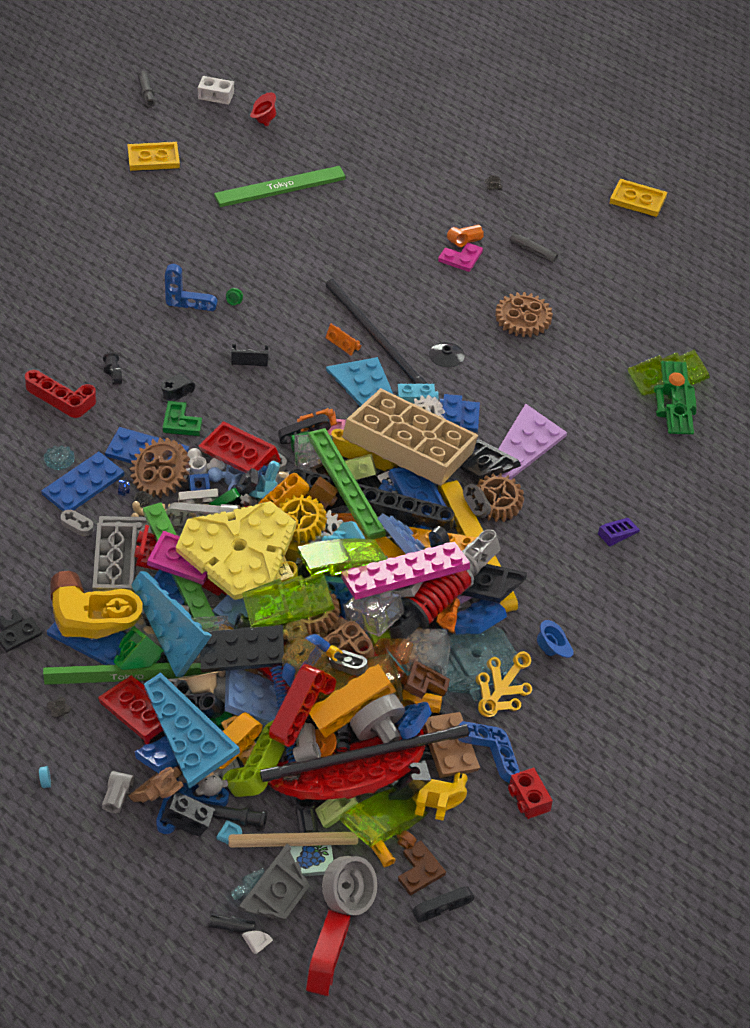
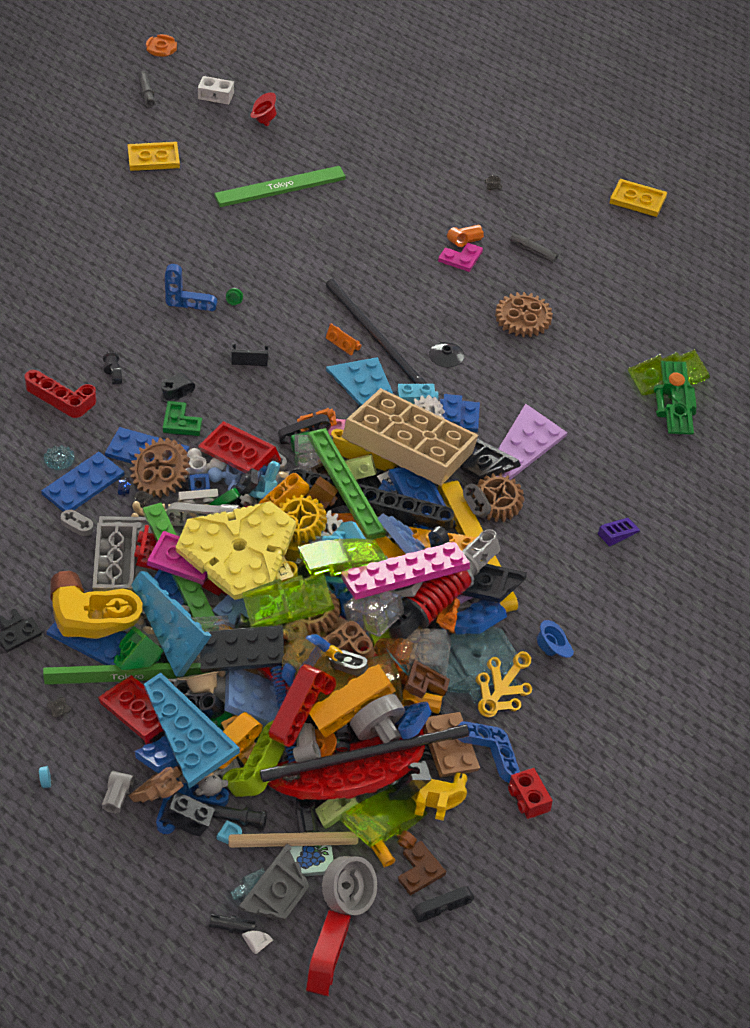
none -> orange tile [146,34,177,57]

